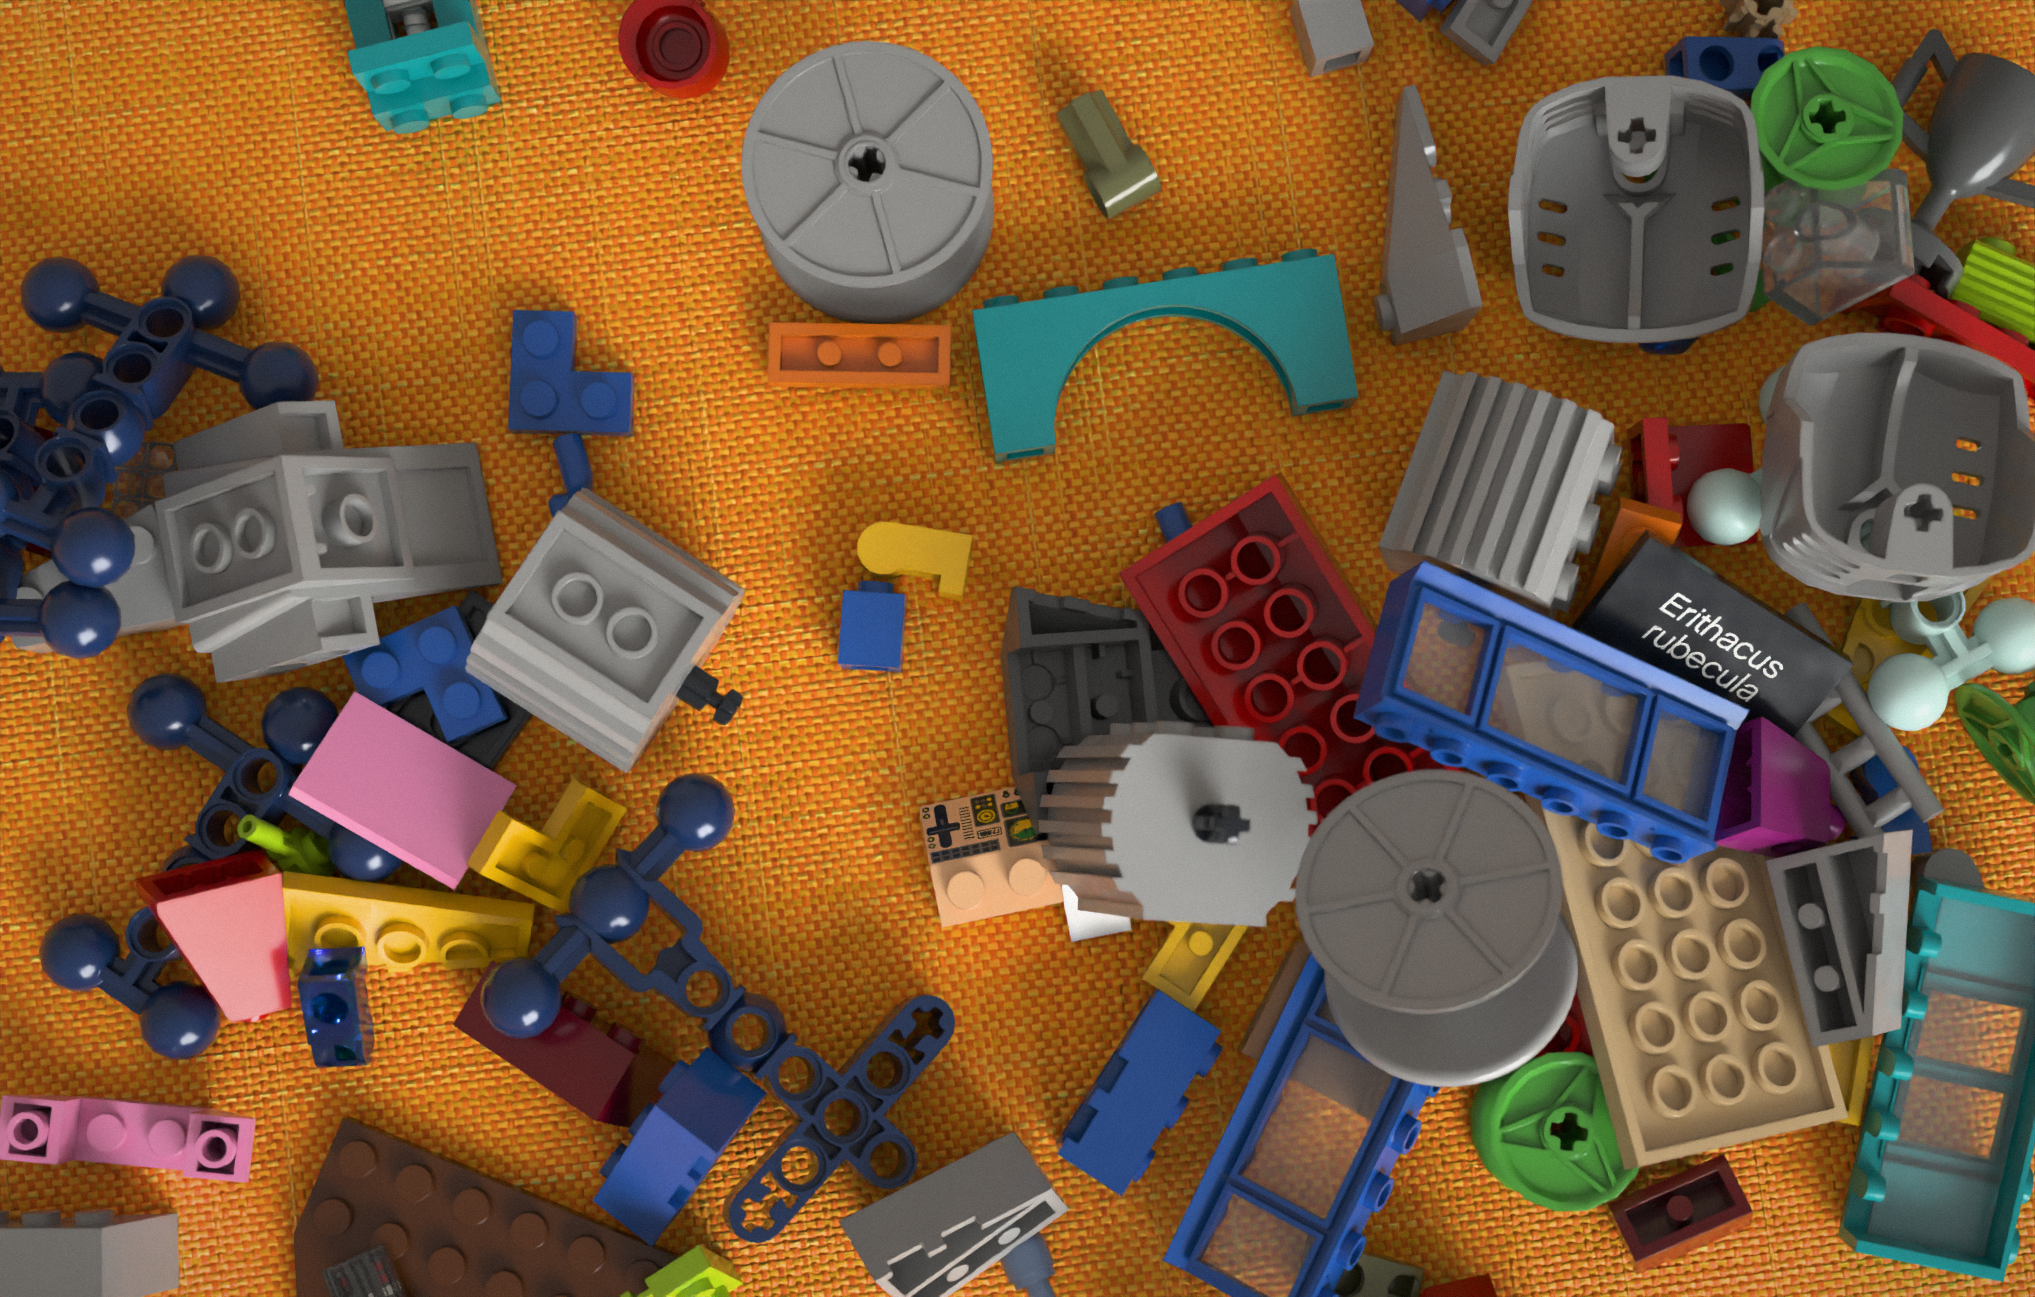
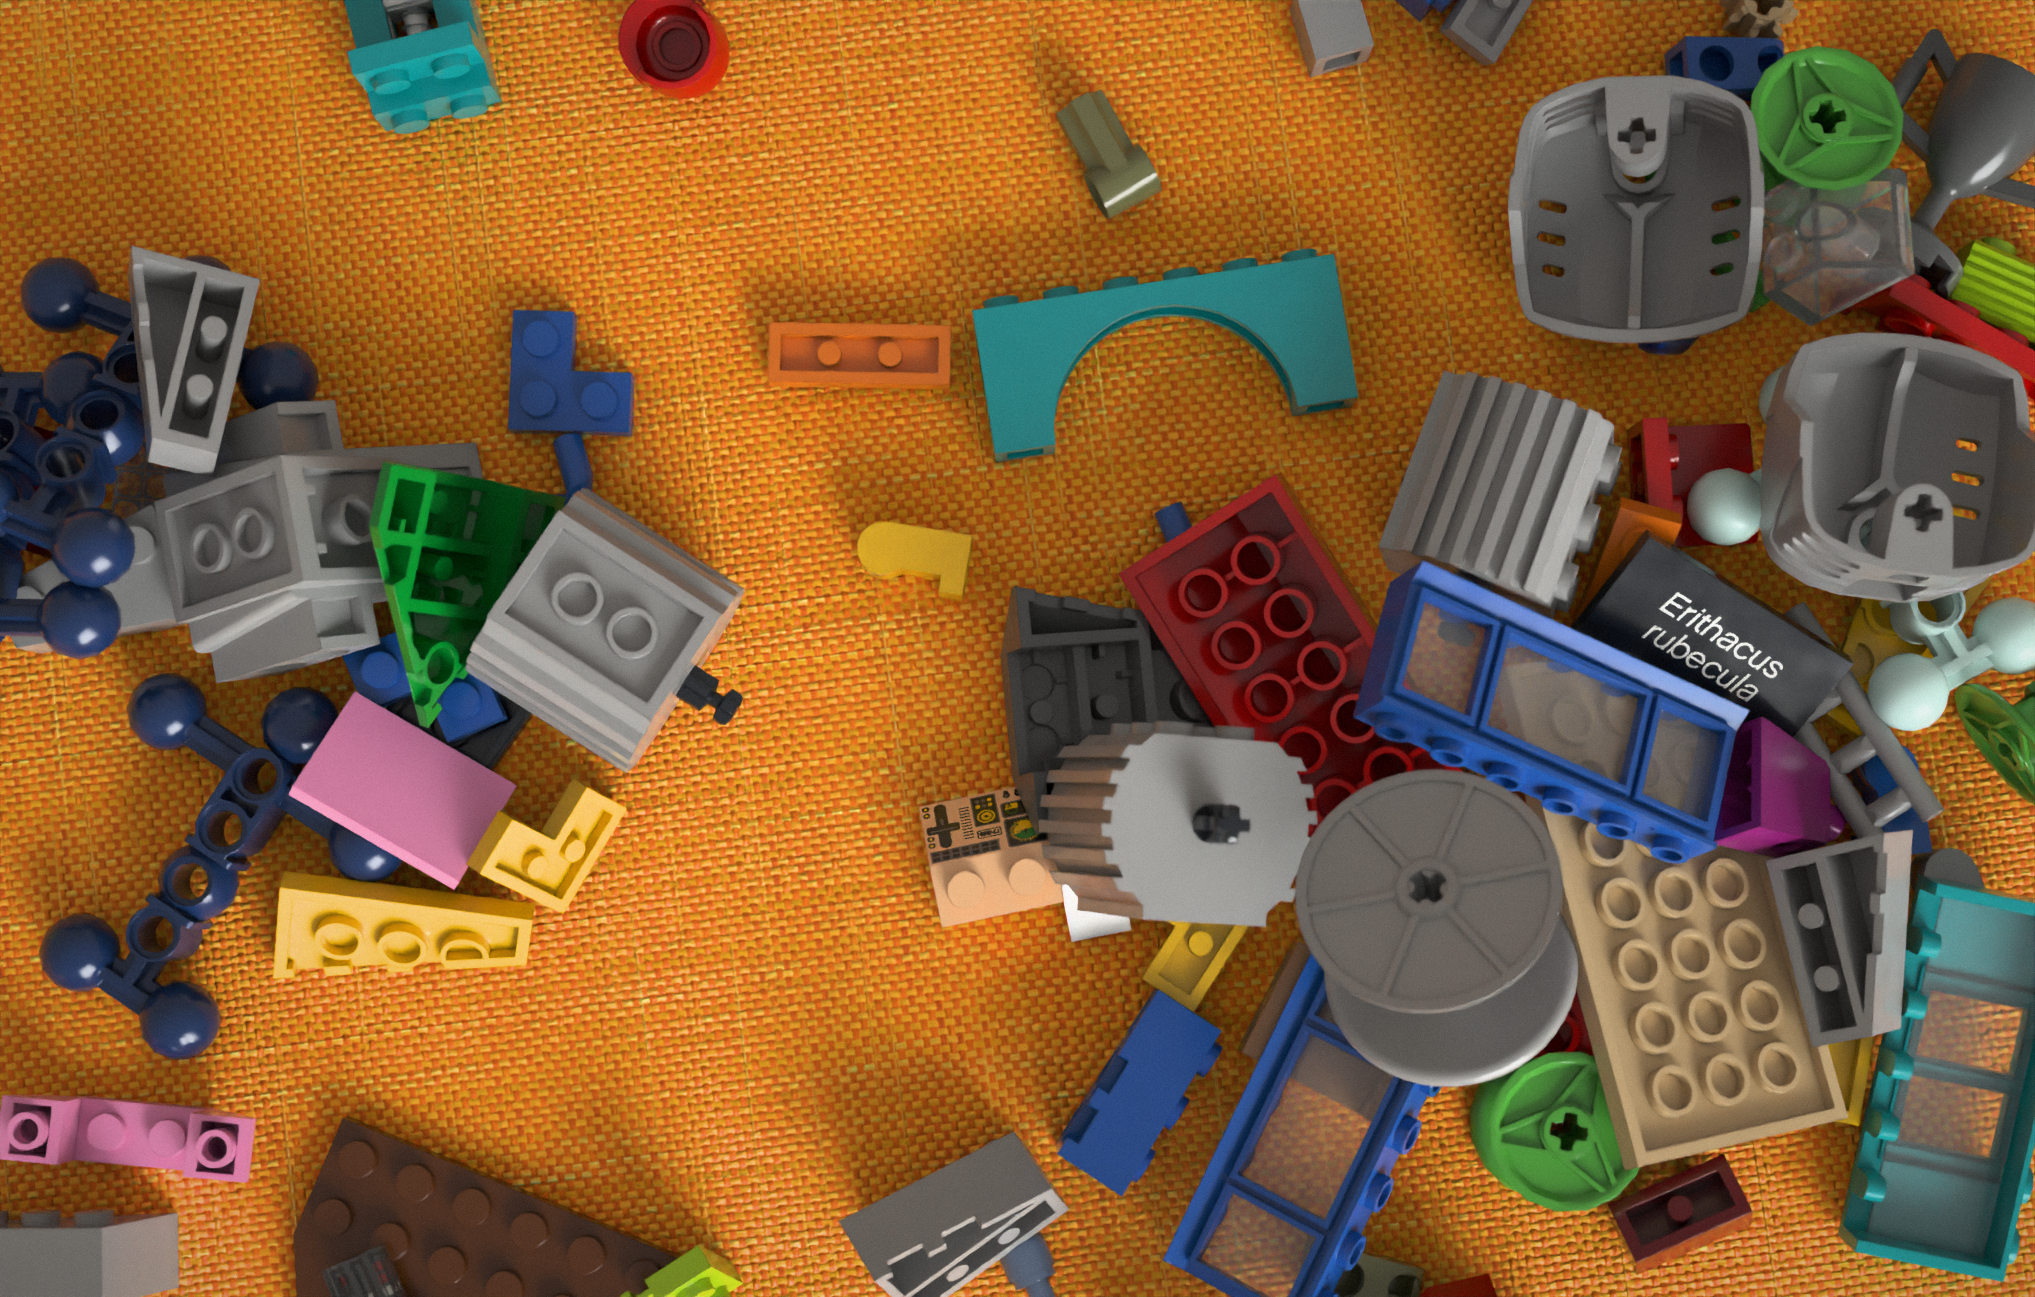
slope [135,849,292,1023] -> none
lime plate [237,815,335,877] -> none
clear blue leg [297,946,374,1068] -> none
dark red wedge [453,960,676,1128] -> none
dark blue piece [480,772,955,1243] -> none
blue wedge [593,1047,767,1246] -> none
light grey piece [741,41,994,324] -> none
blue brick [838,581,907,673] -> none
light grey wedge [1374,85,1483,346] -> none
none -> light grey wedge [127,246,260,477]
none -> green wedge [369,459,566,728]

